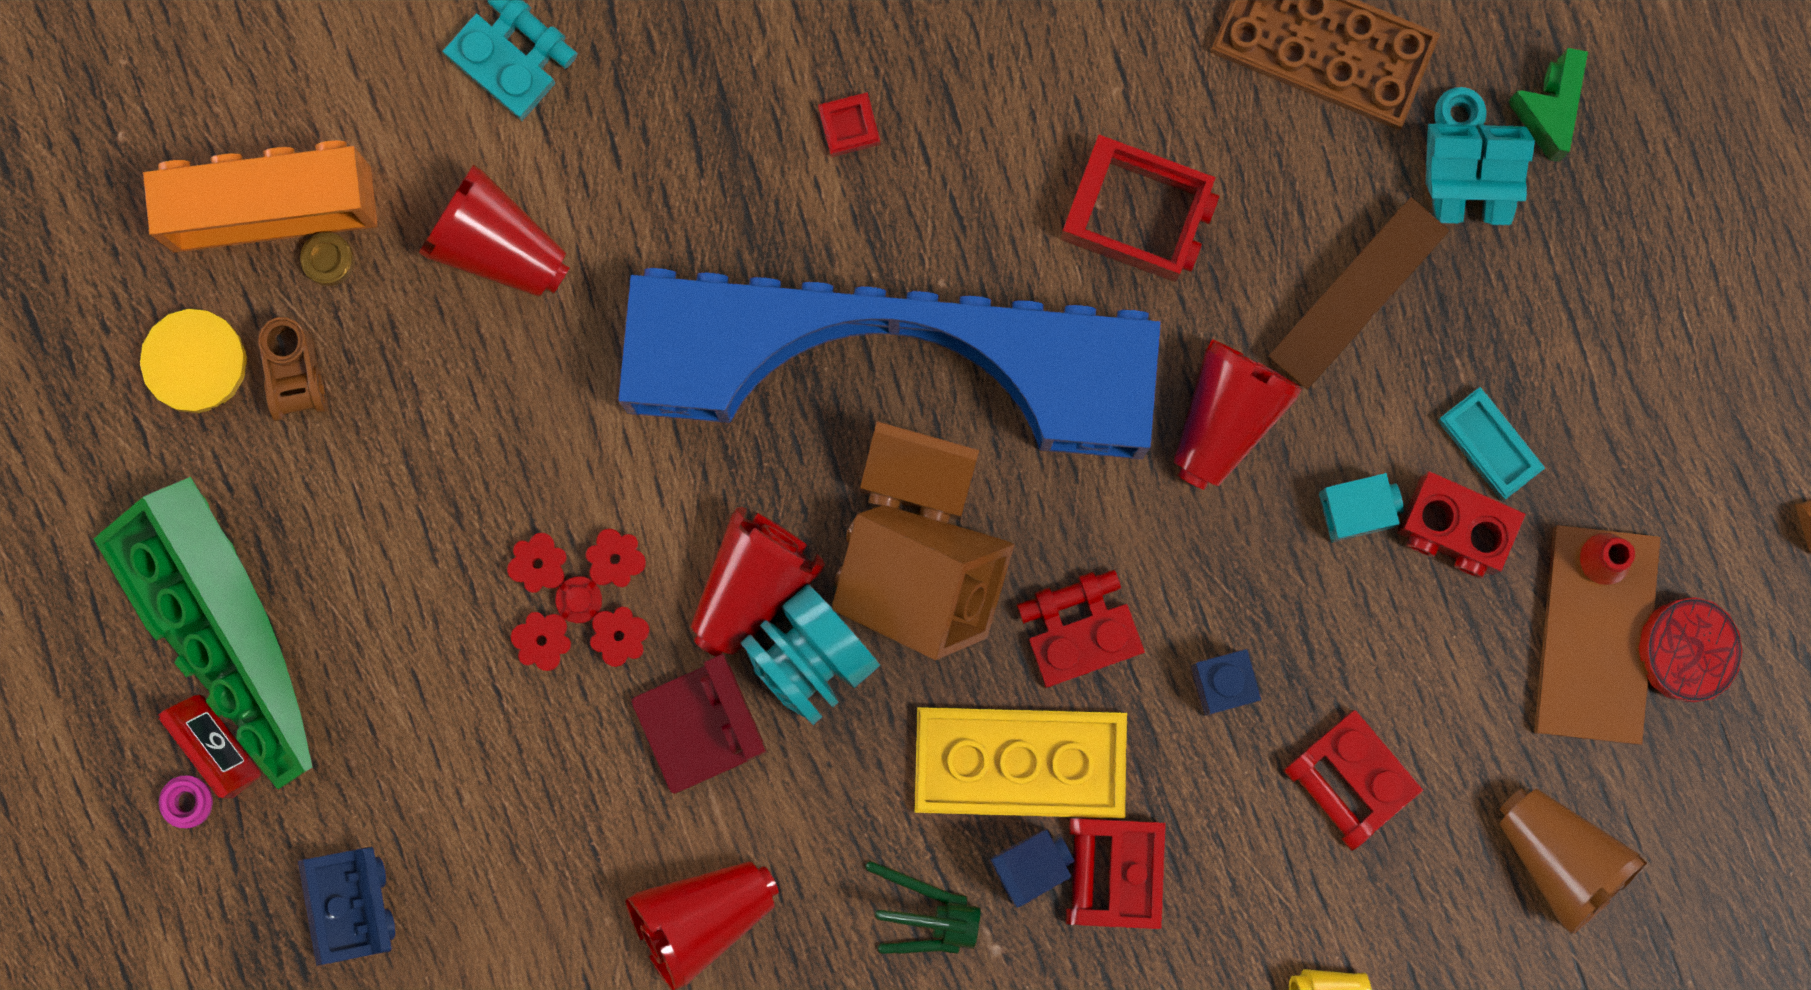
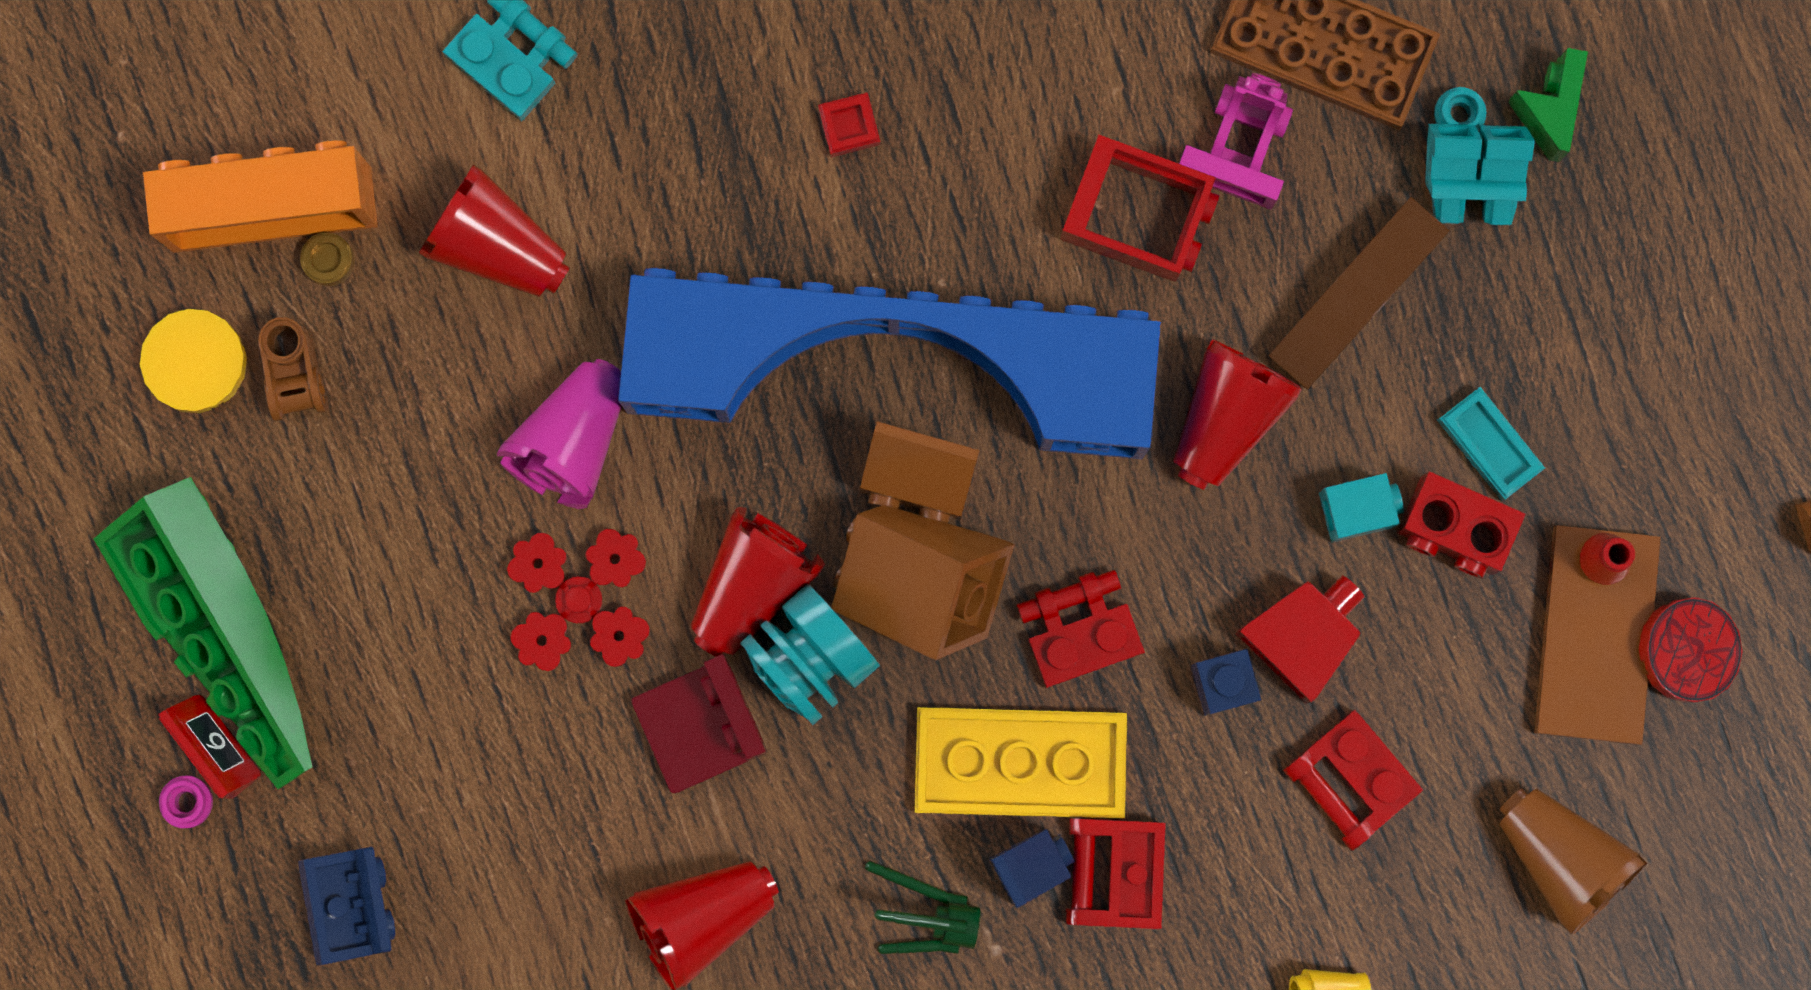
none -> dark pink cone [497,359,622,509]
none -> dark pink tile [1179,73,1293,210]
none -> red torso [1235,575,1365,704]

